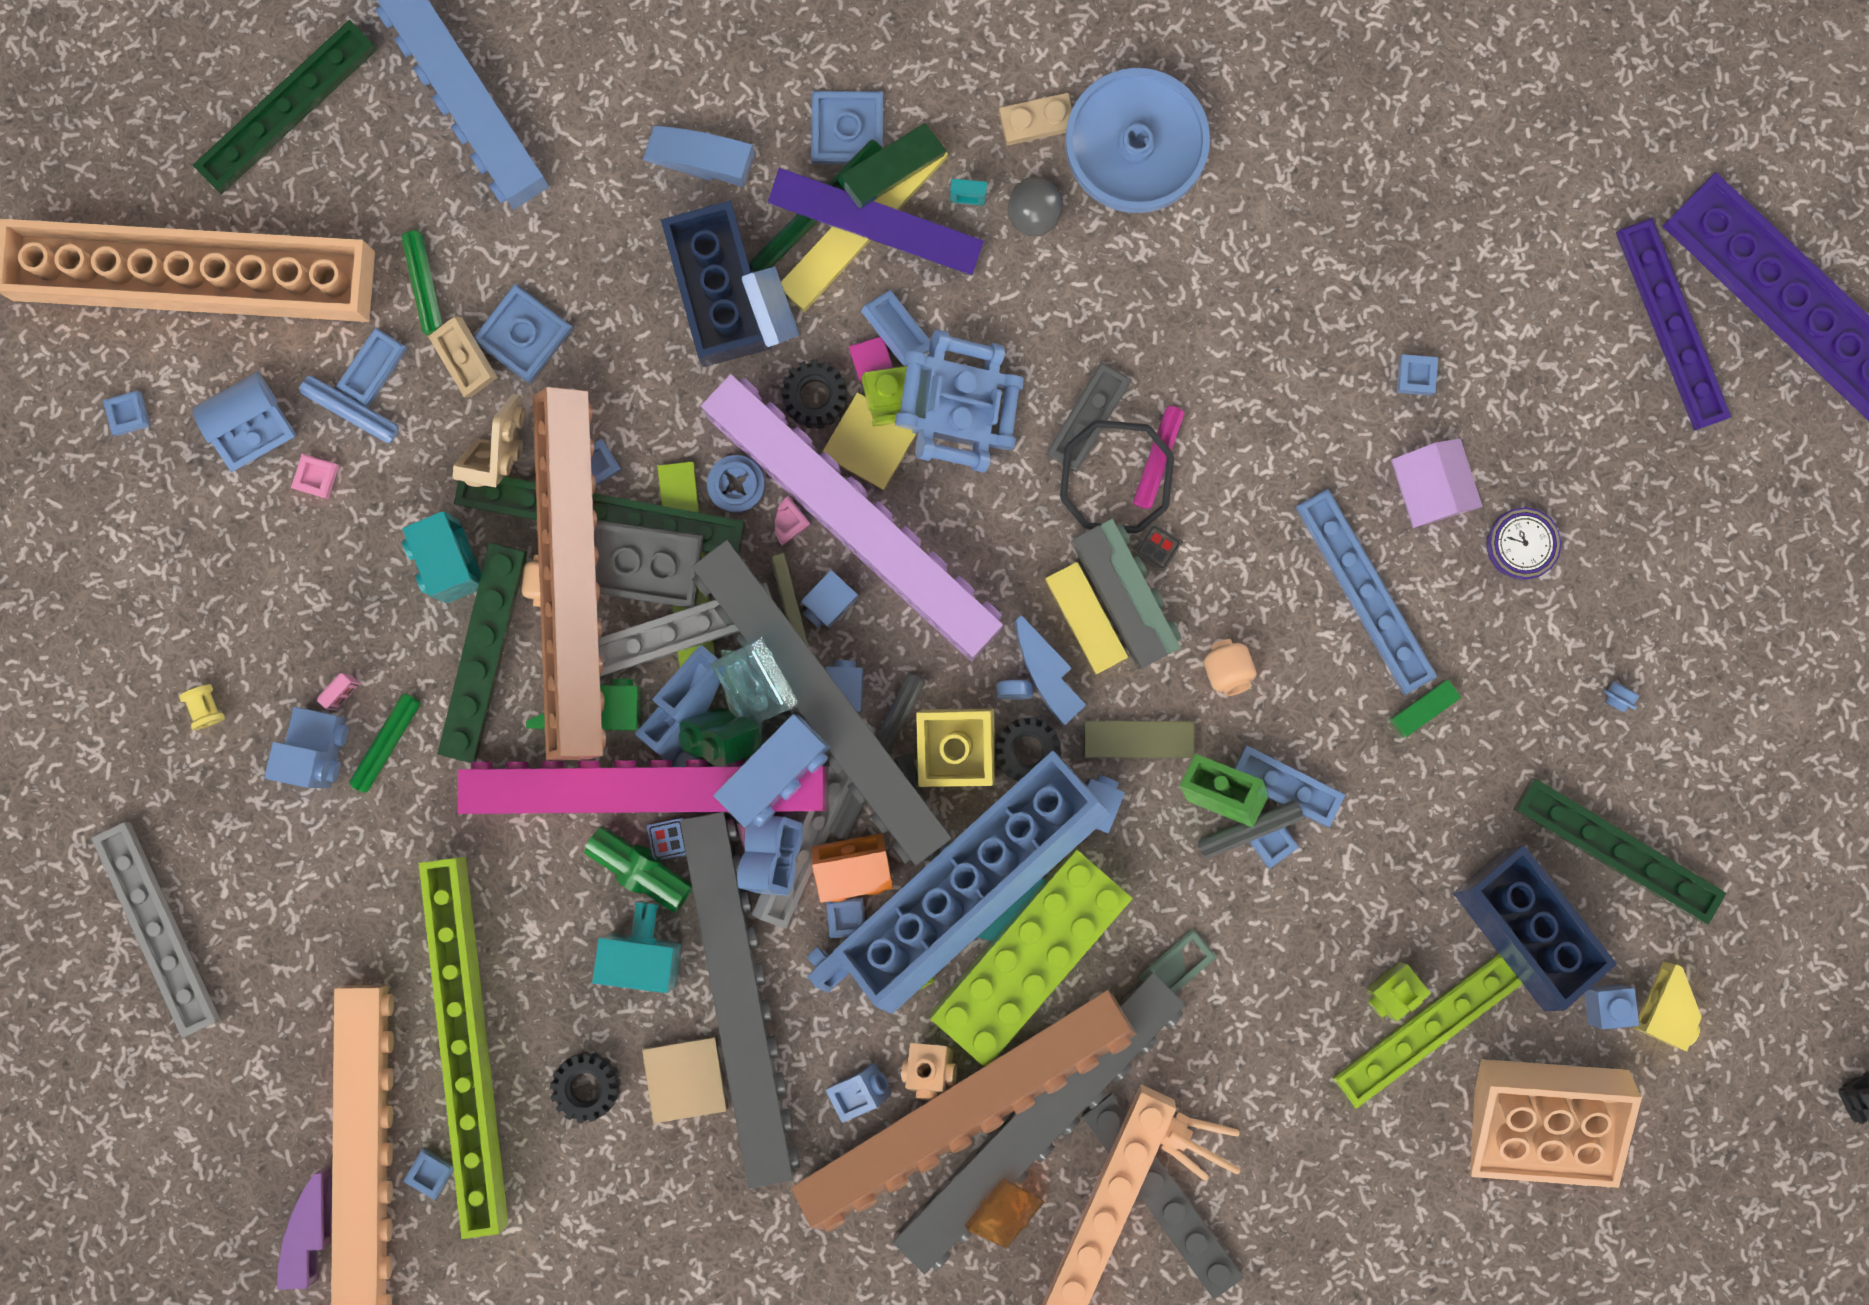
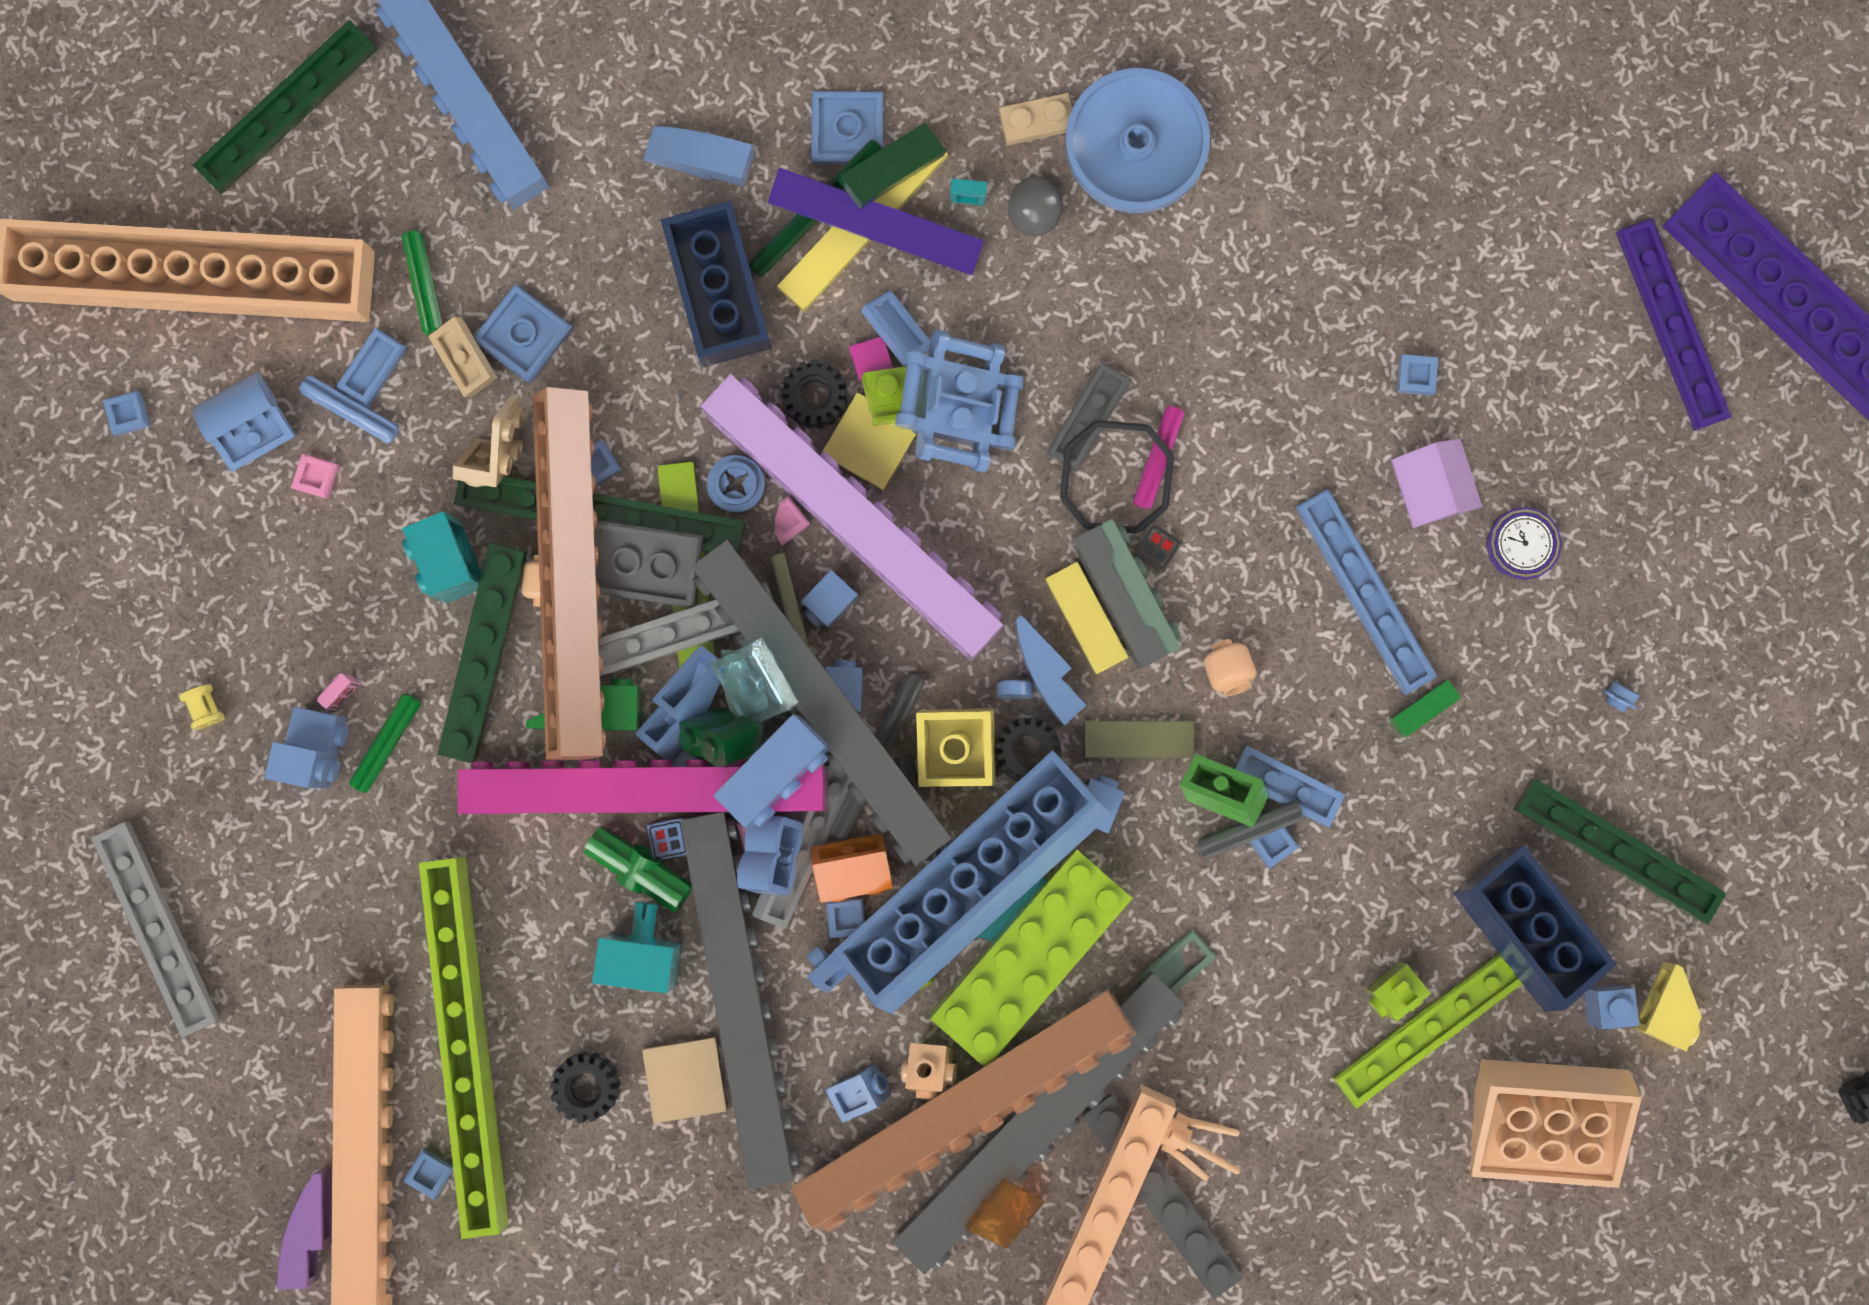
medium blue tile [742,267,800,347] -> none

